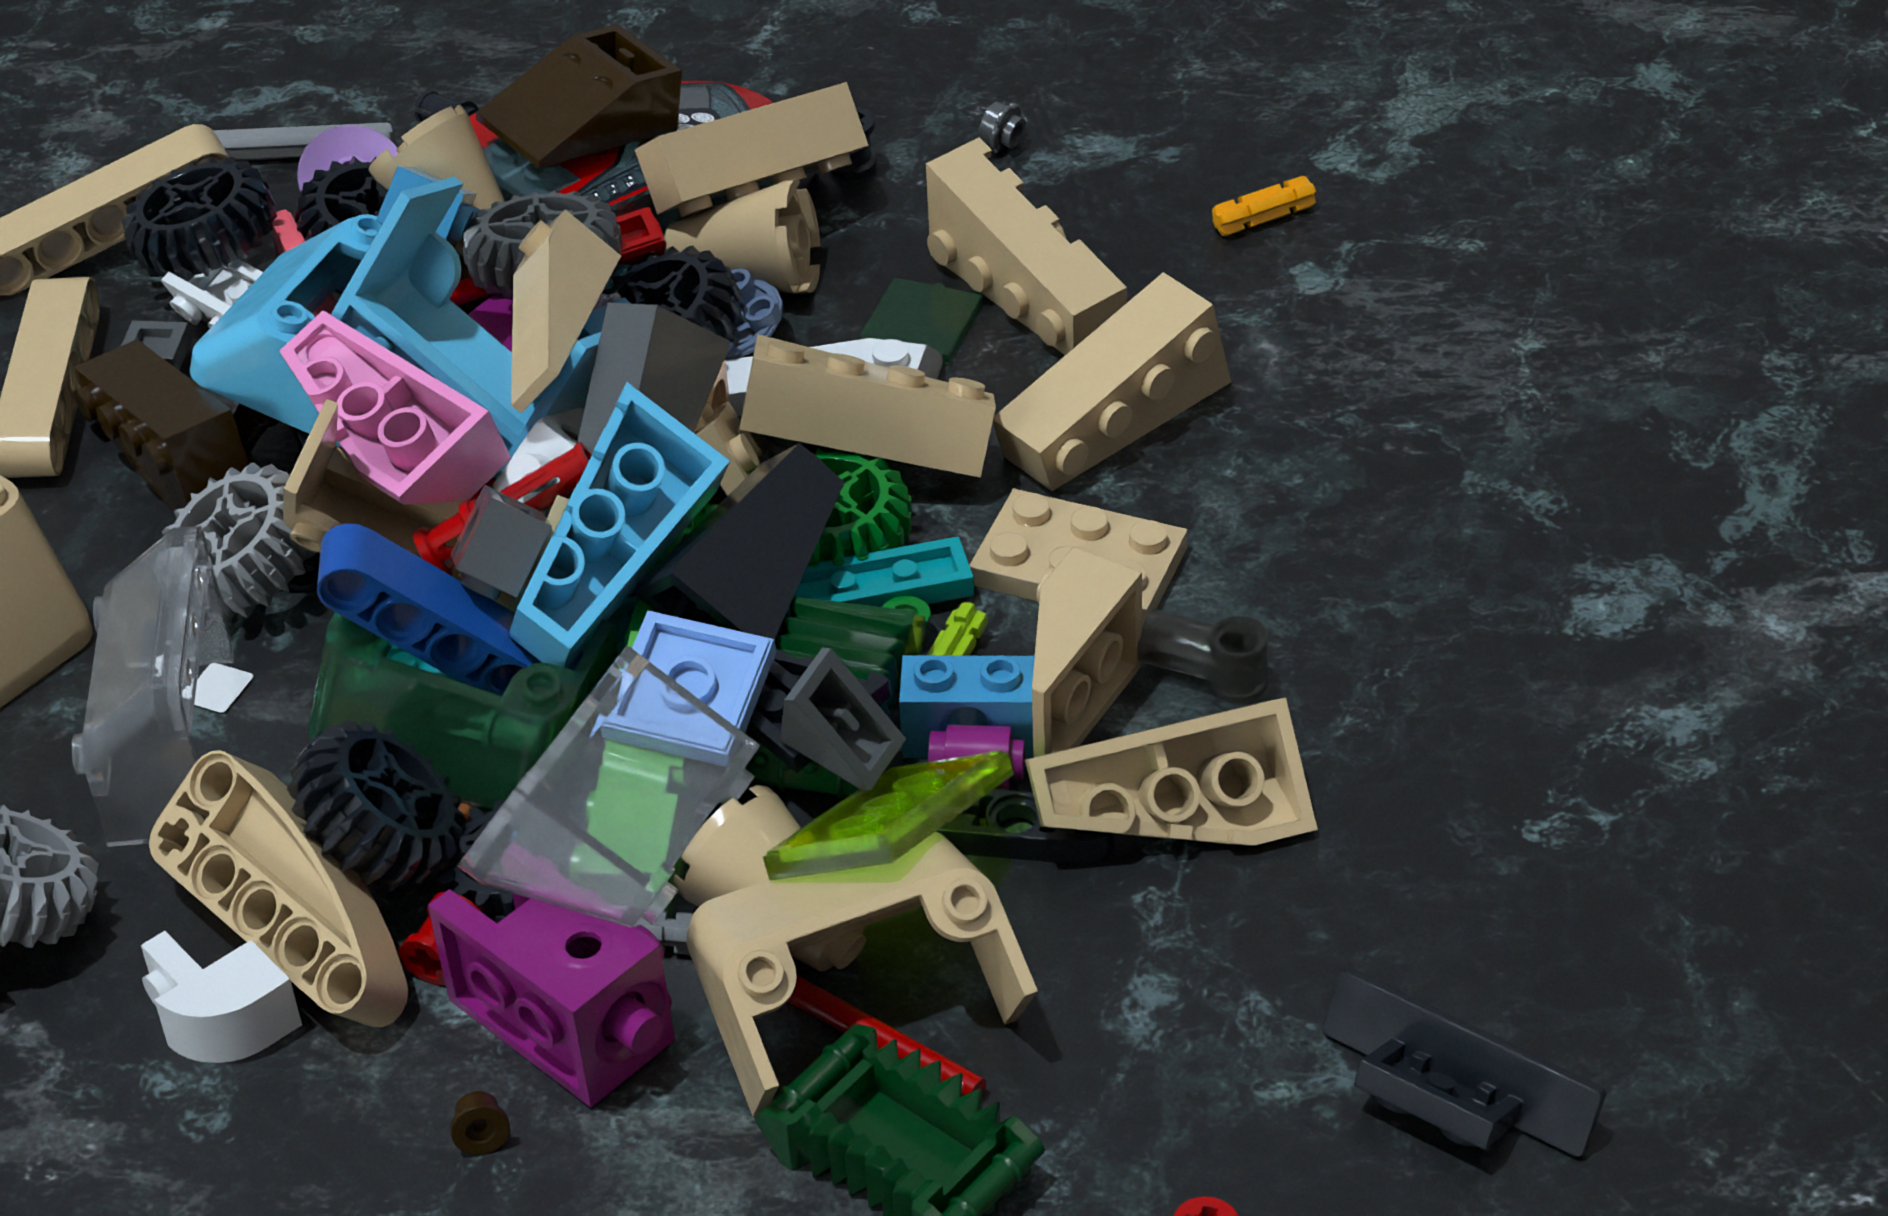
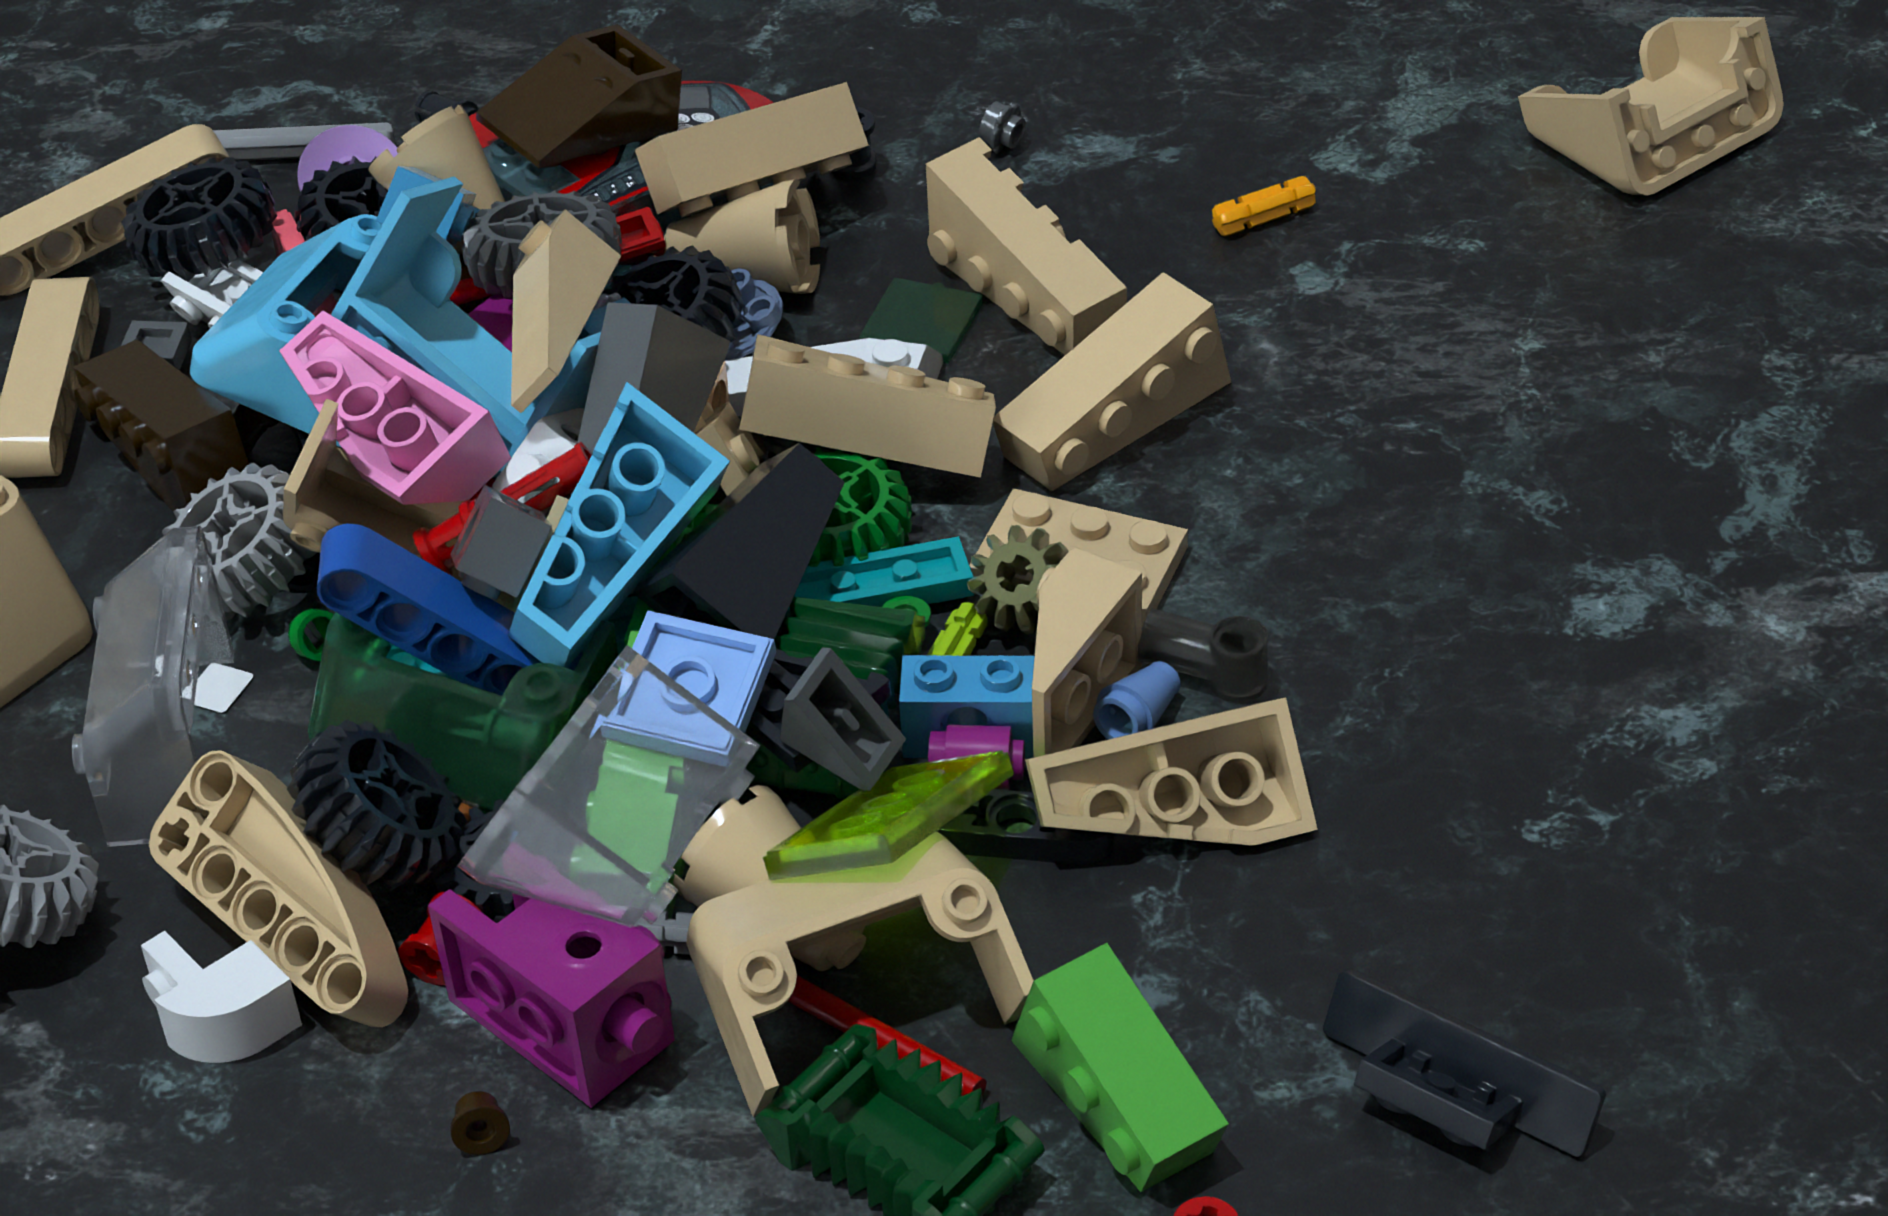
none -> green hinge [288,609,345,661]
none -> olive gear [967,525,1069,635]
none -> bright green wedge [1011,943,1229,1192]
none -> medium blue cone [1093,661,1181,739]
none -> tan windscreen [1518,17,1784,196]

